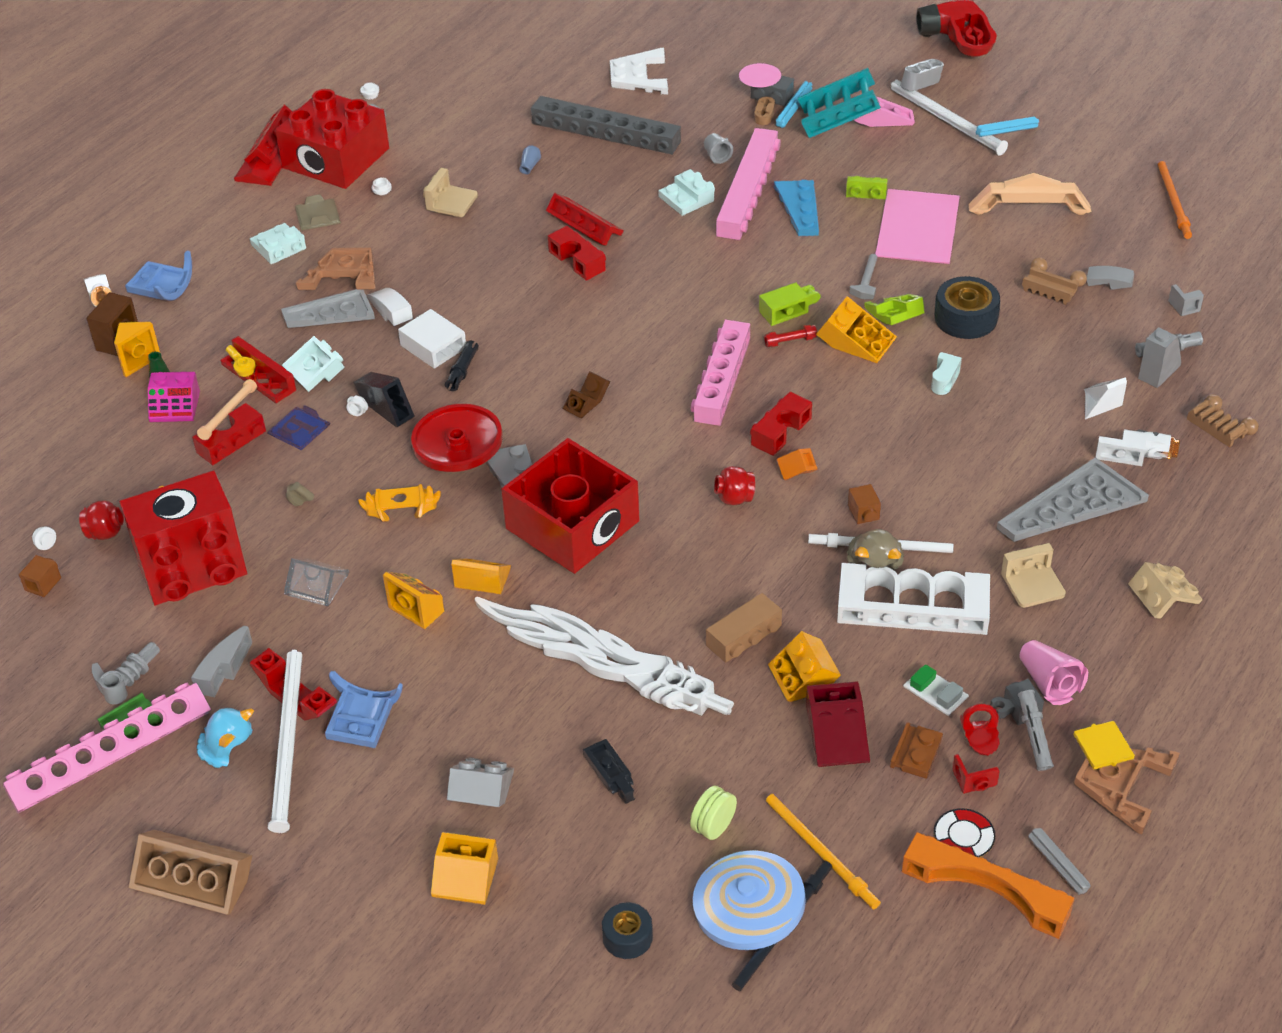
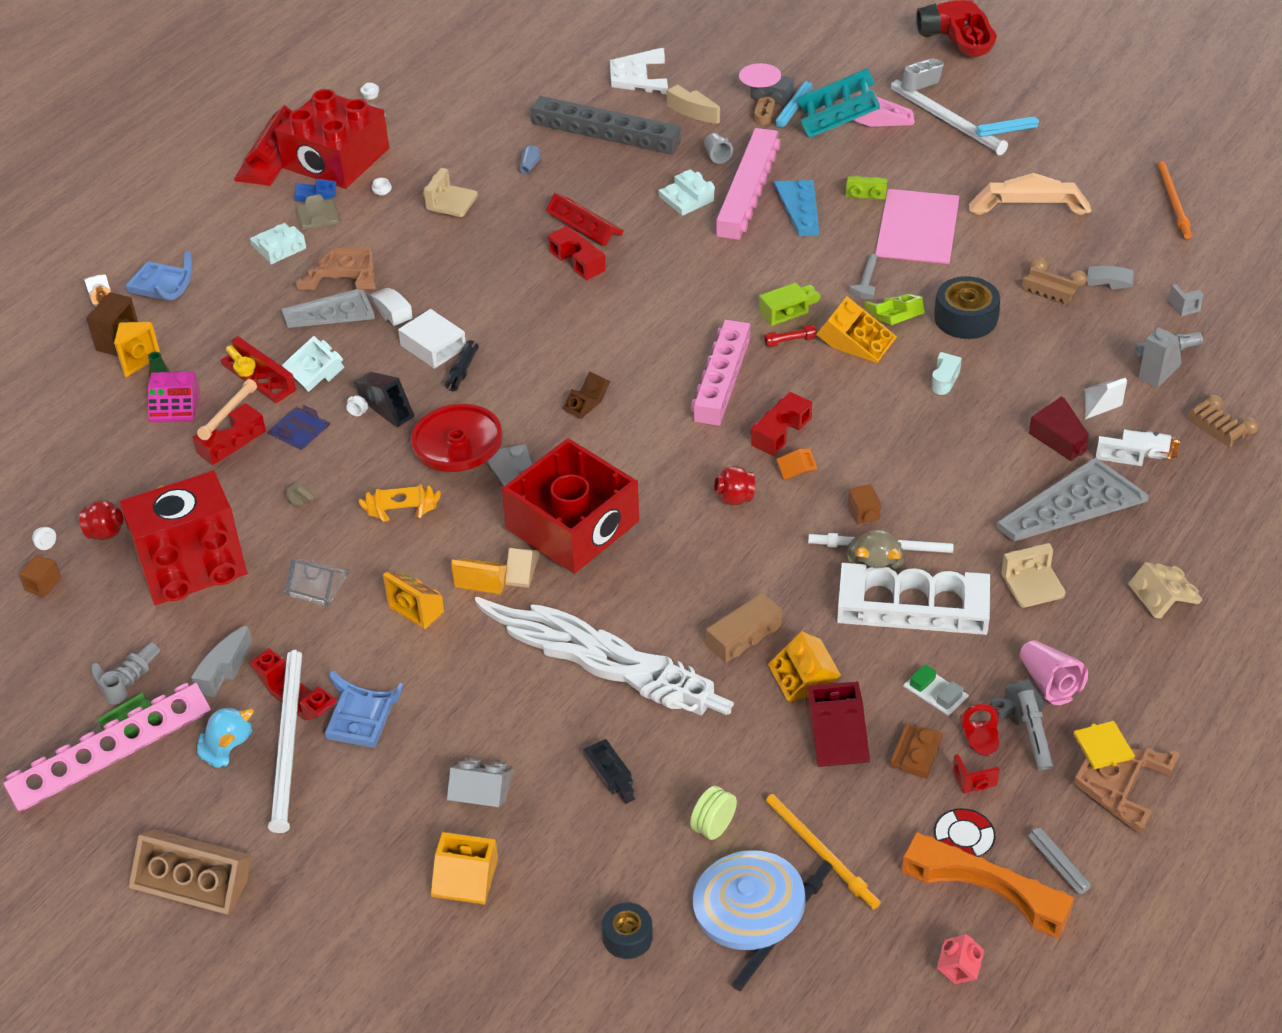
none -> blue slope [295,179,336,202]
none -> tan slope [505,547,540,588]
none -> tan slope [666,85,720,124]
none -> coral brick [937,934,985,984]
none -> dark red slope [1029,396,1089,461]

